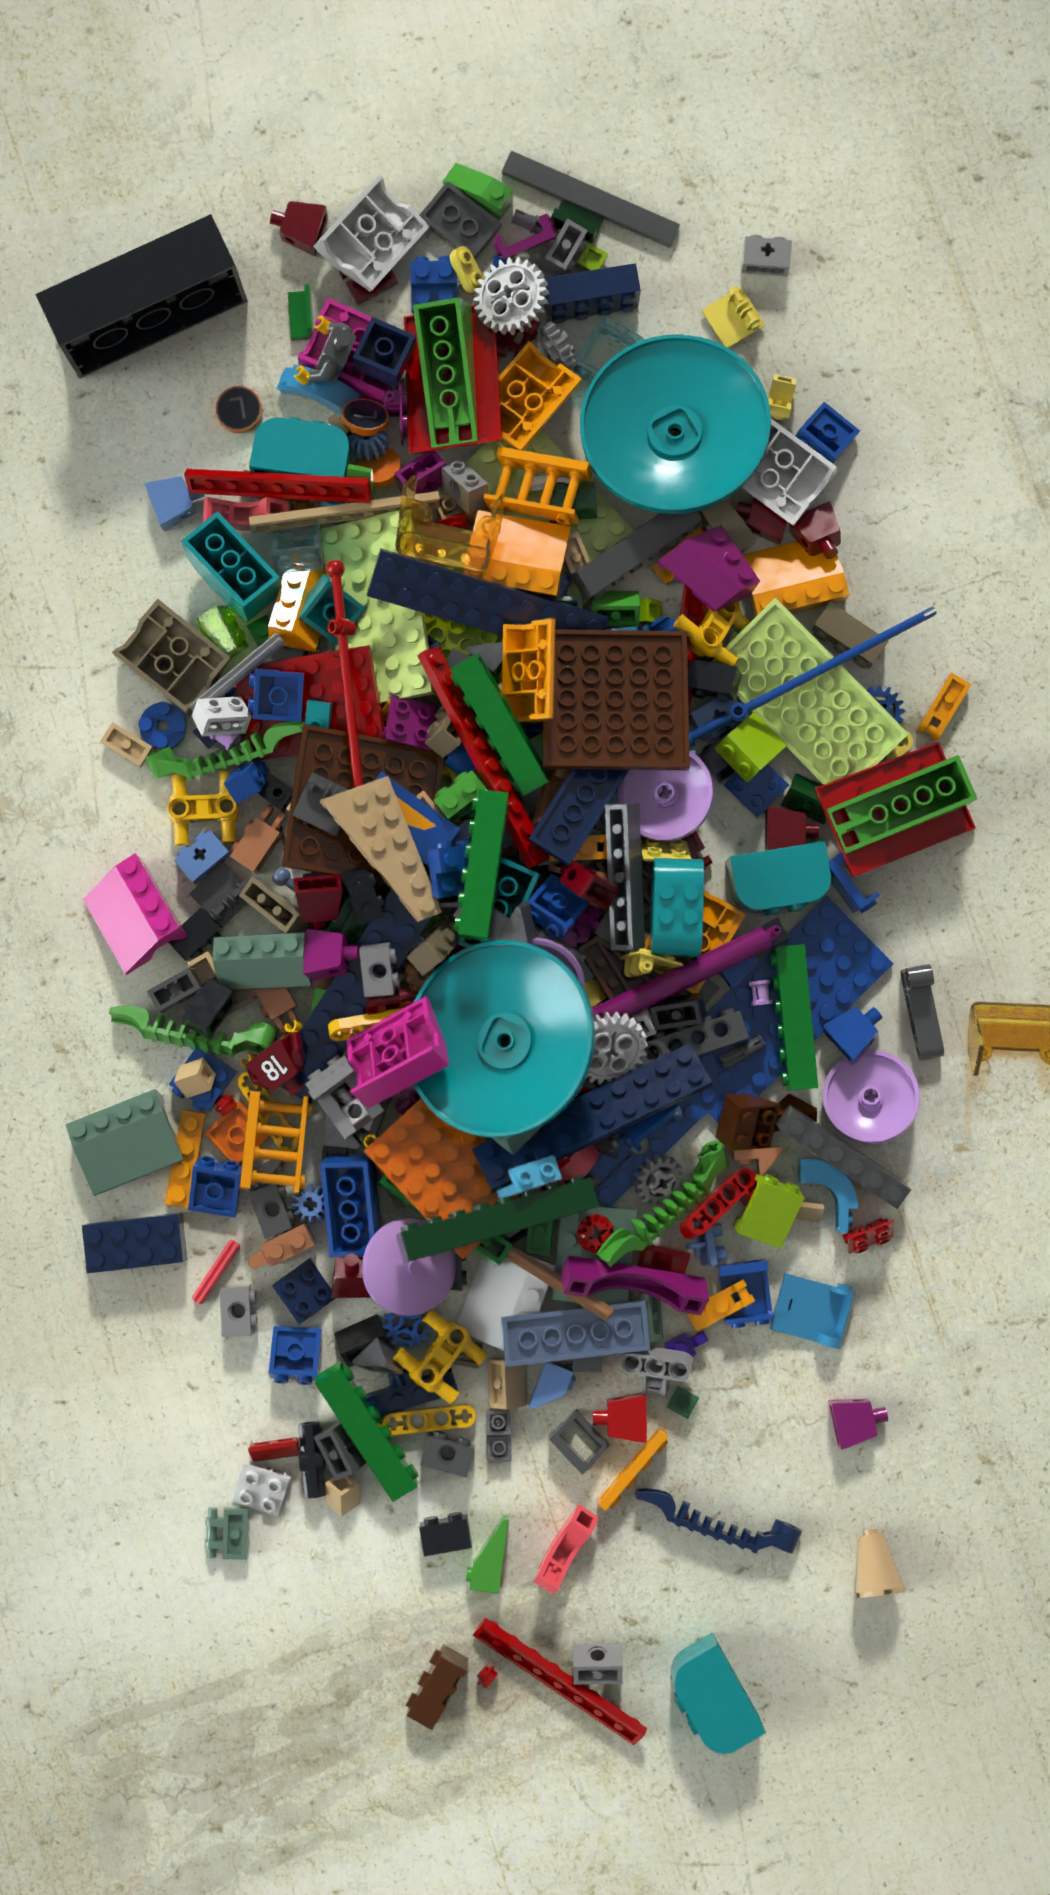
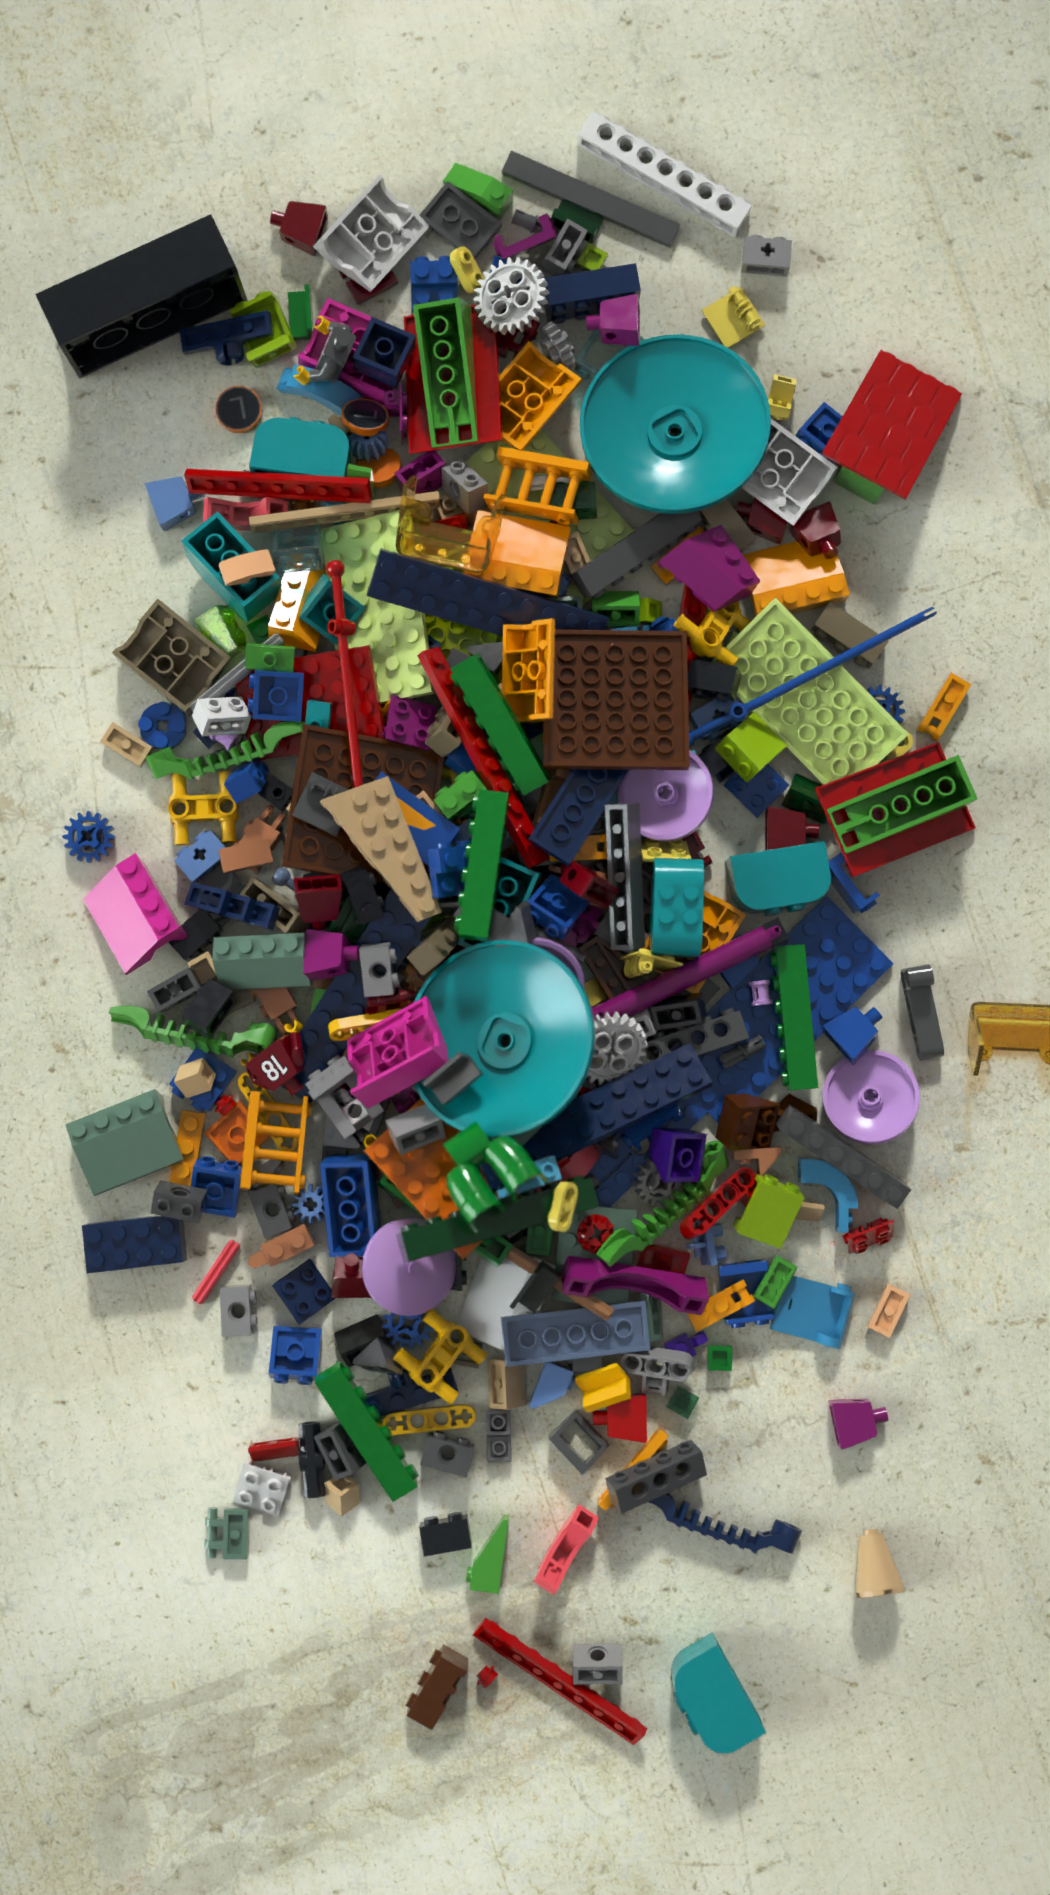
none -> blue gear [62,811,116,863]
none -> dark grey brick [151,1180,207,1223]
none -> dark blue plate [179,310,274,365]
none -> dark blue slope [184,882,280,930]
none -> nougat slope [218,839,273,874]
none -> light nougat slope [219,549,275,586]
none -> lime panel [229,291,297,368]
none -> bright green plate [245,643,295,672]
none -> light grey brick [386,1104,446,1155]
none -> dark grey panel [423,1052,484,1106]
none -> green piece [443,1121,548,1234]
none -> pearl dark grey panel [509,1260,562,1313]
none -> light yellow plate [548,1181,578,1232]
none -> yellow panel [575,1363,631,1413]
none -> white brick [577,111,752,238]
none -> magenta torso [586,294,640,346]
none -> dark grey brick [605,1440,707,1514]
none -> dark purple slope [649,1128,707,1182]
none -> green plate [707,1345,732,1371]
none -> bright green plate [753,1255,798,1309]
none -> red piece [821,350,962,505]
none -> light nougat plate [867,1283,911,1338]

